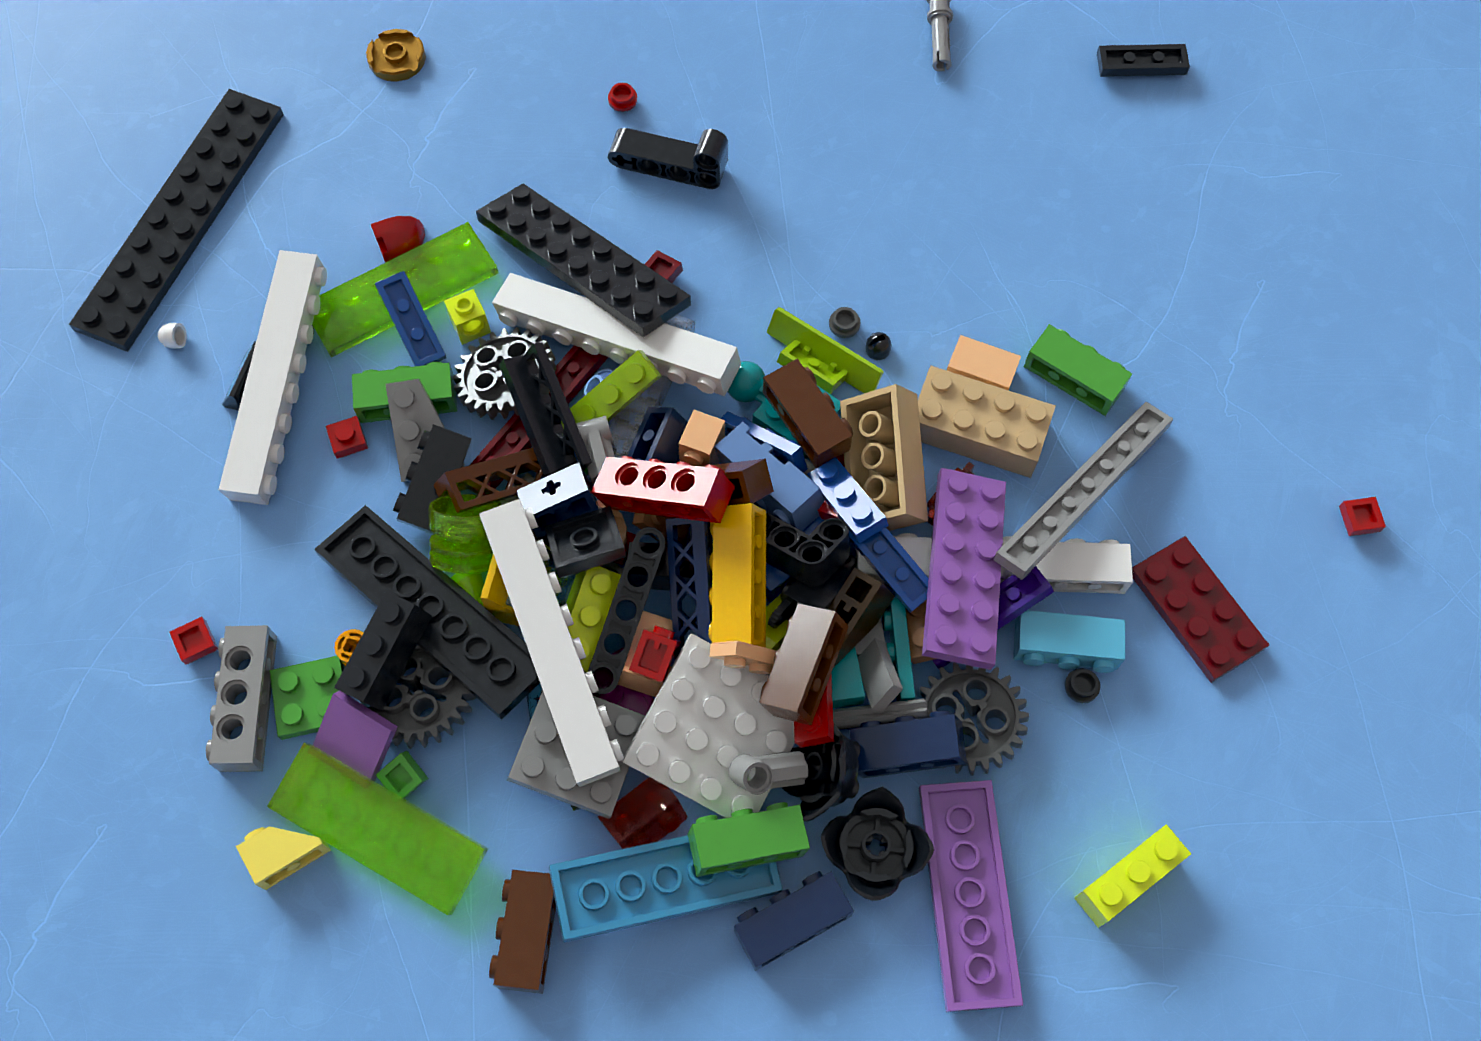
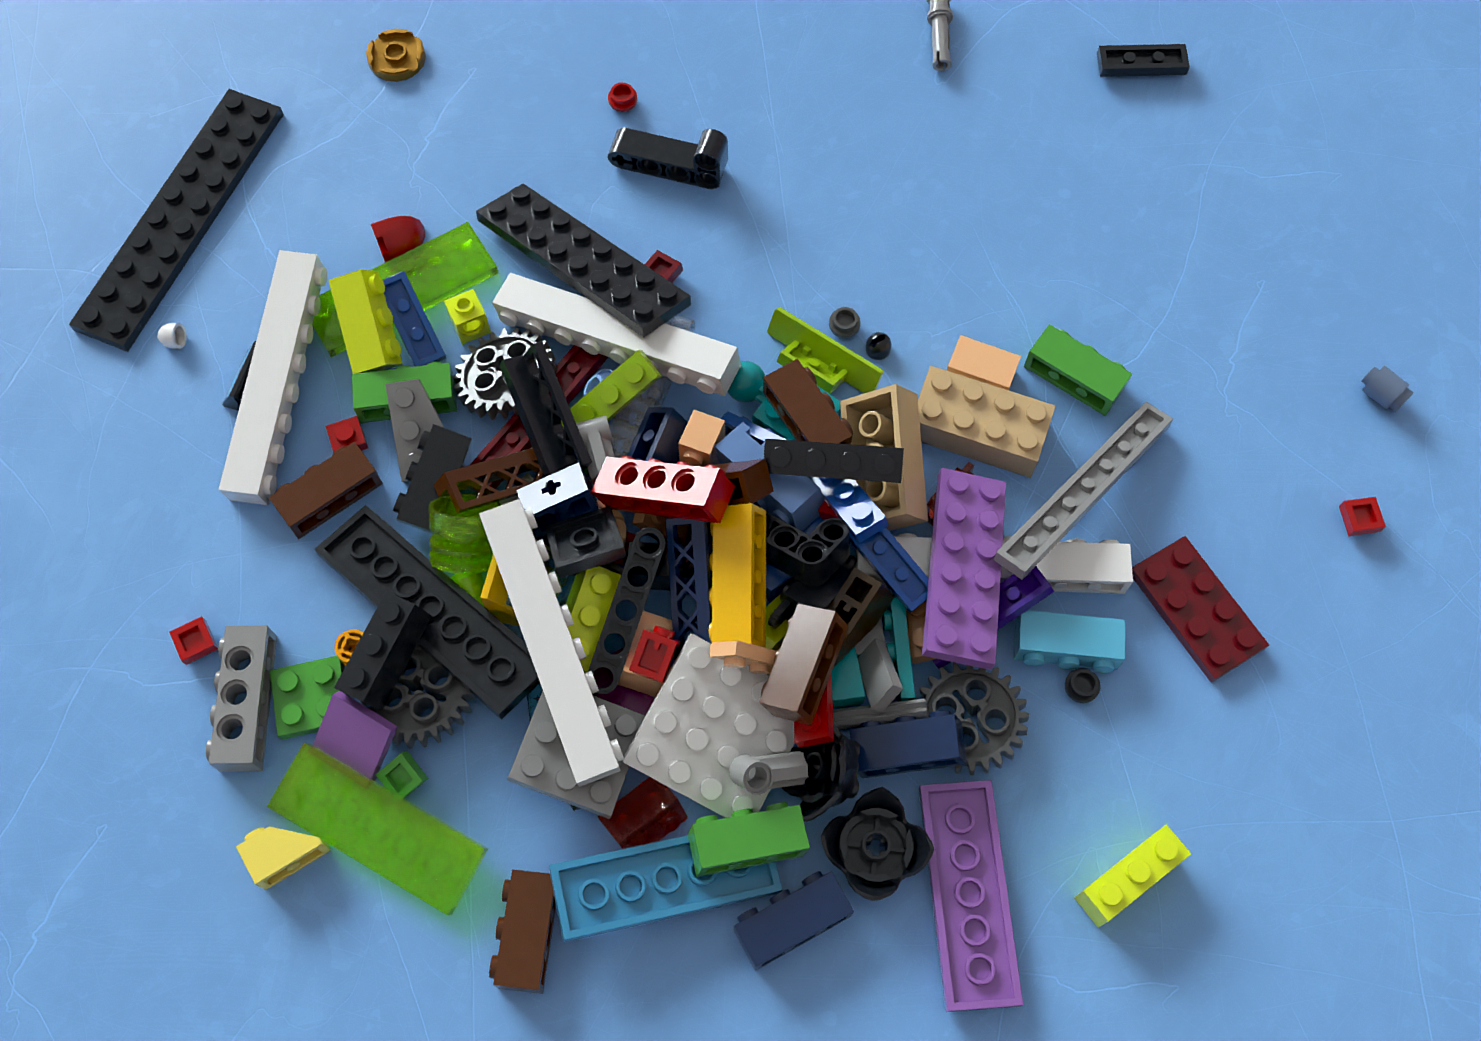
none -> reddish brown brick [268,442,383,540]
none -> neon yellow brick [328,269,403,374]
none -> black plate [764,438,904,483]
none -> sand blue brick [1361,366,1414,412]

